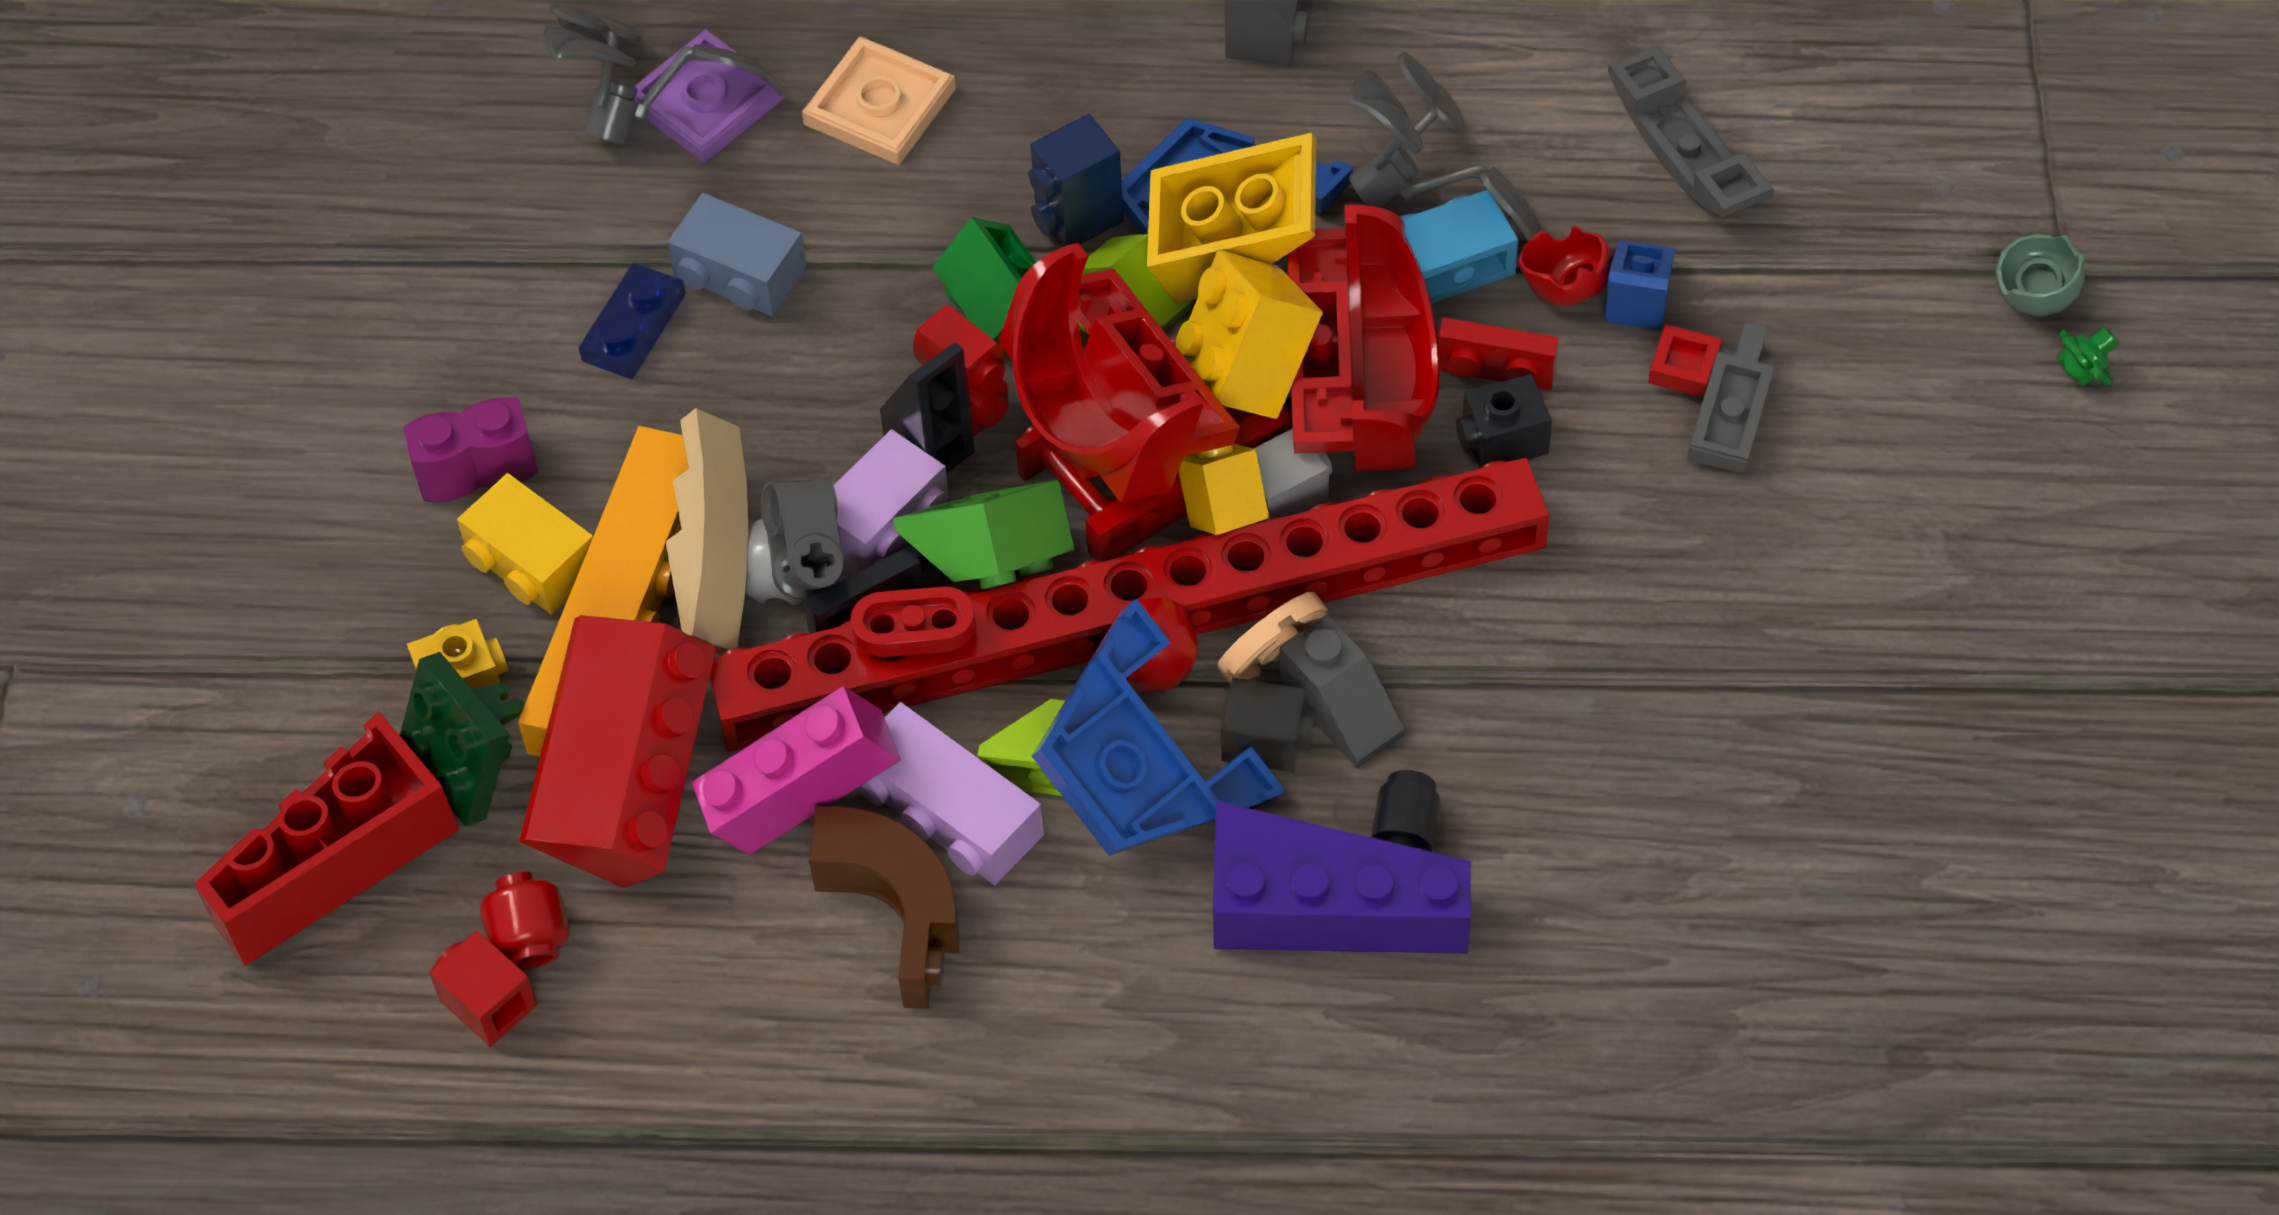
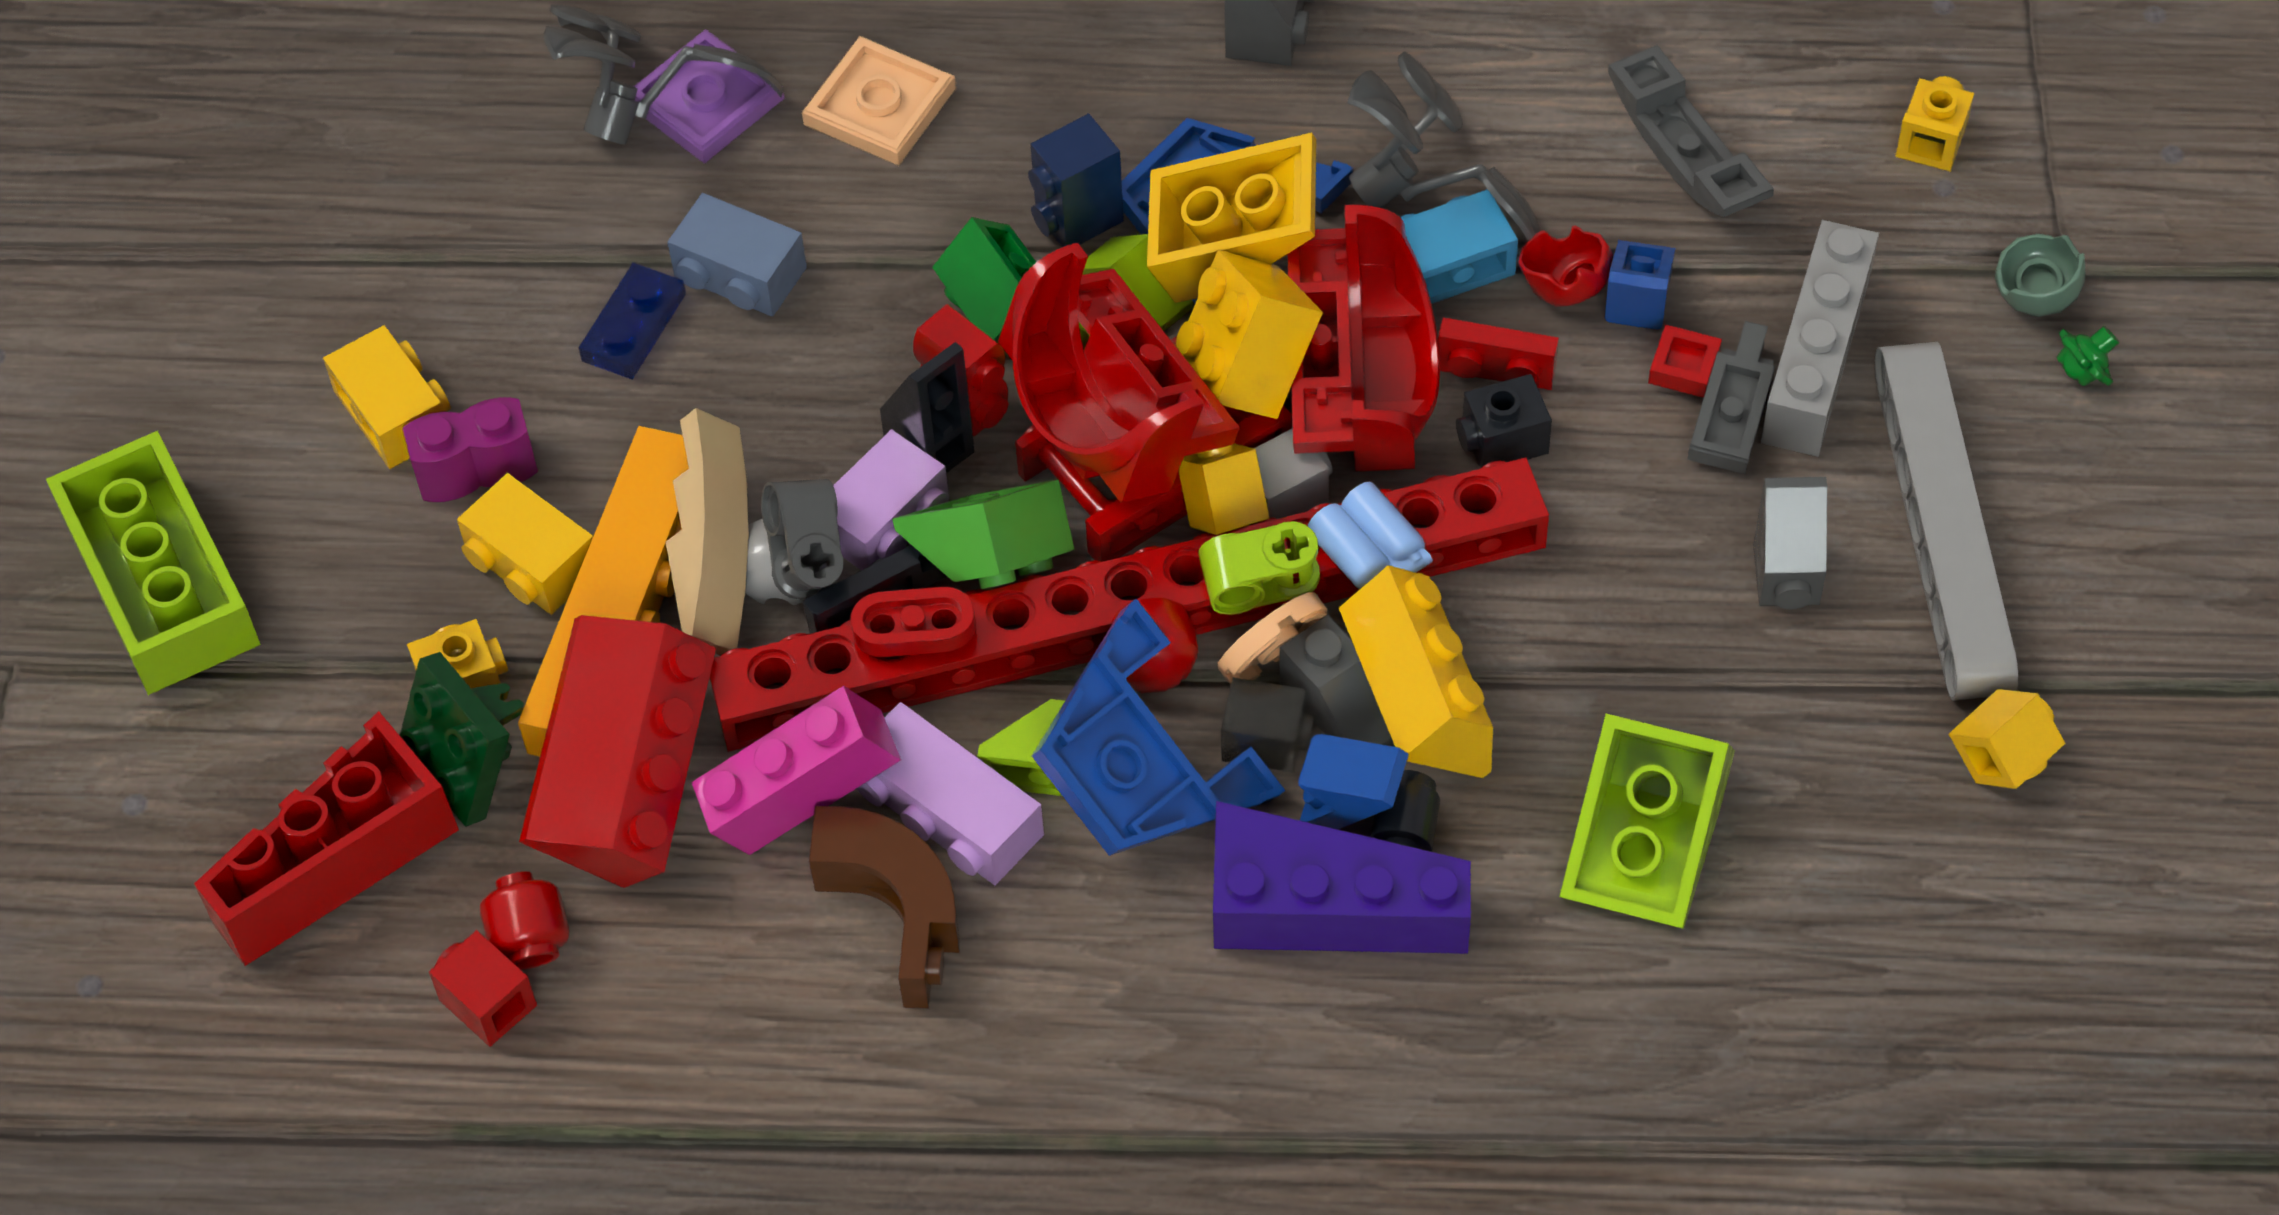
none -> lime brick [46,431,261,695]
none -> yellow brick [323,325,451,469]
none -> lime piece [1198,521,1320,615]
none -> blue slope [1298,734,1409,830]
none -> light blue piece [1308,481,1433,589]
none -> yellow slope [1339,565,1493,778]
none -> lime slope [1559,714,1735,929]
none -> slope [1753,477,1827,609]
none -> light grey brick [1761,220,1879,457]
none -> light grey beam [1875,342,2018,700]
none -> yellow brick [1895,76,1974,172]
none -> yellow brick [1949,689,2066,789]

